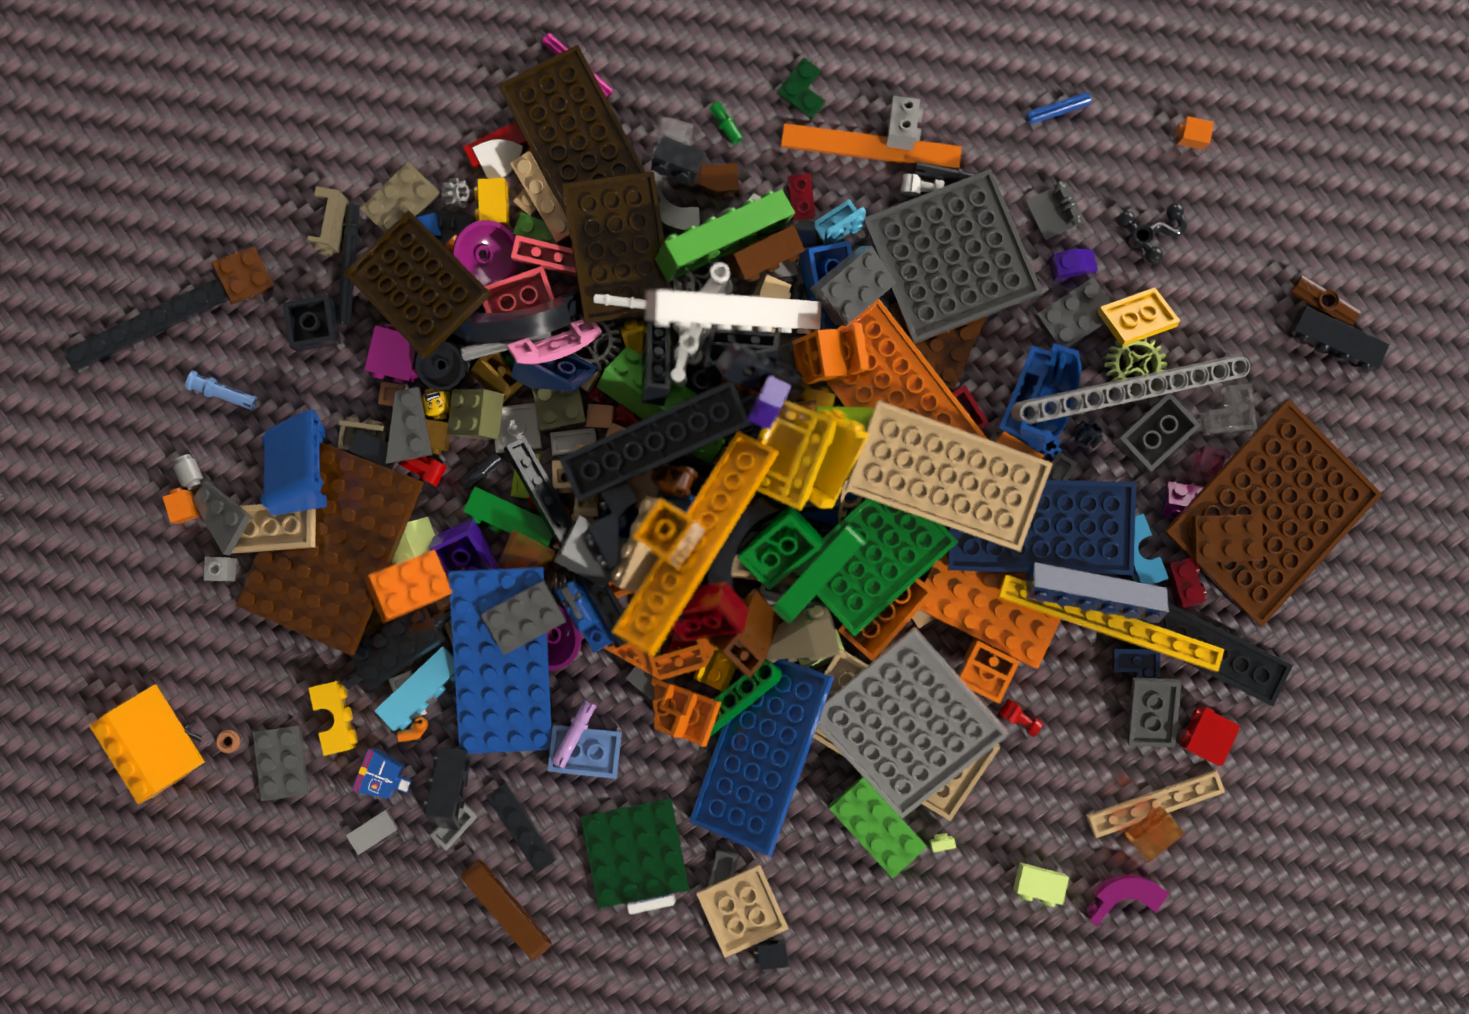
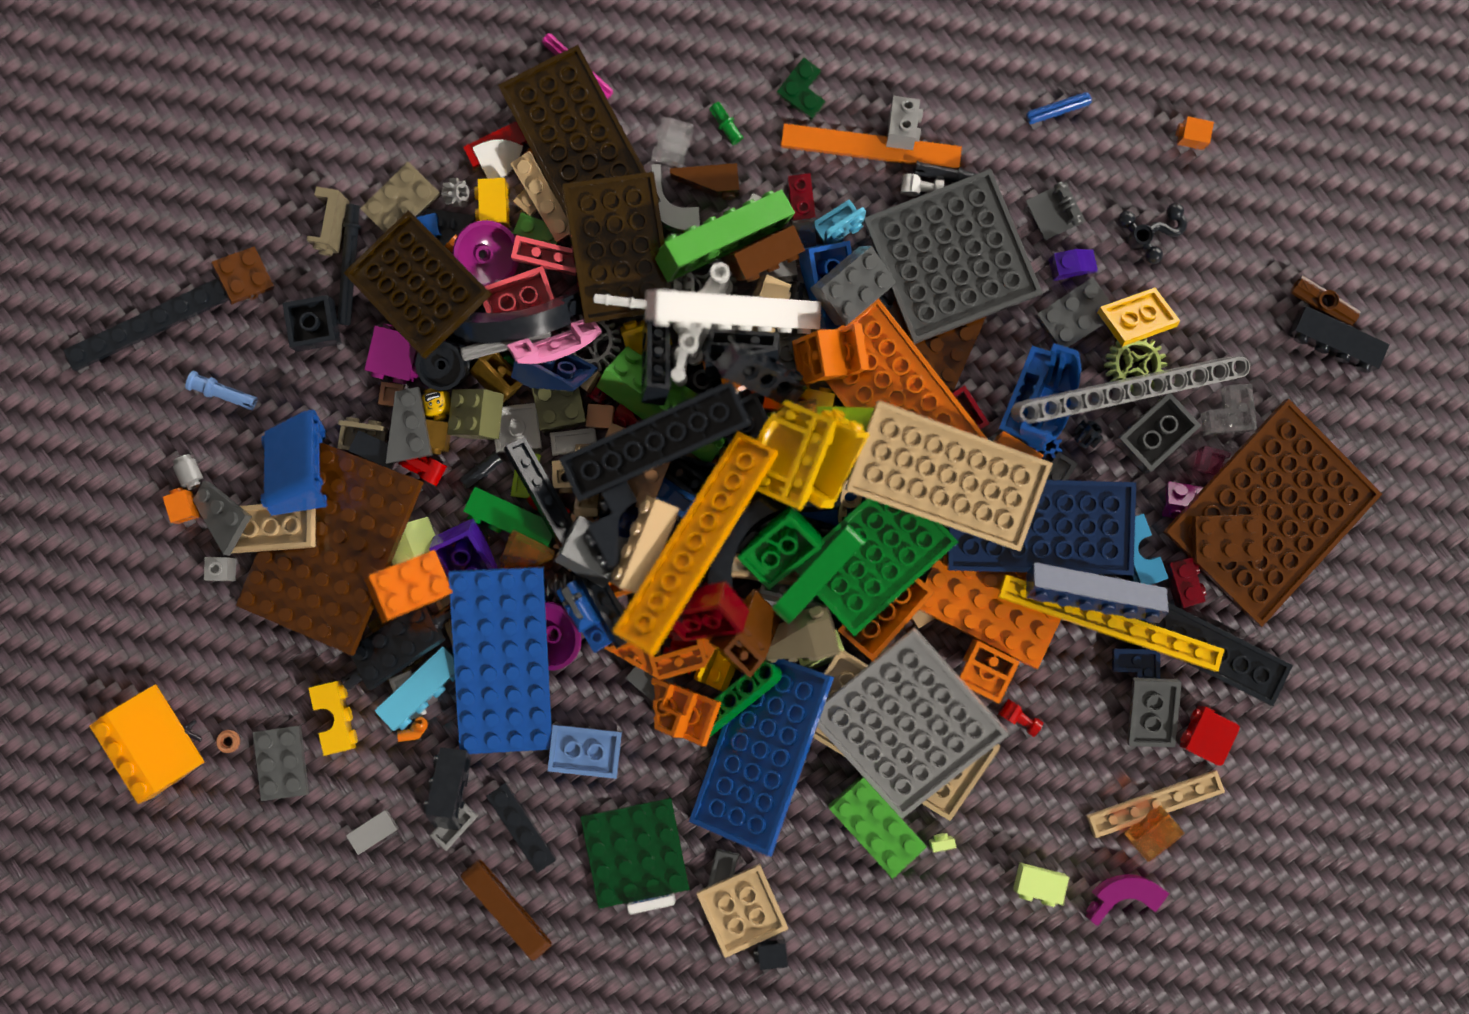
blue torso [352,747,413,798] -> none
dark grey plate [481,580,566,655] -> none
lavender pin [551,699,597,768] -> none
light orange brick [632,498,706,570] -> none
black slope [651,136,706,187] -> none
reddish brown piece [651,466,698,498] -> none
slope [748,375,791,430] -> none

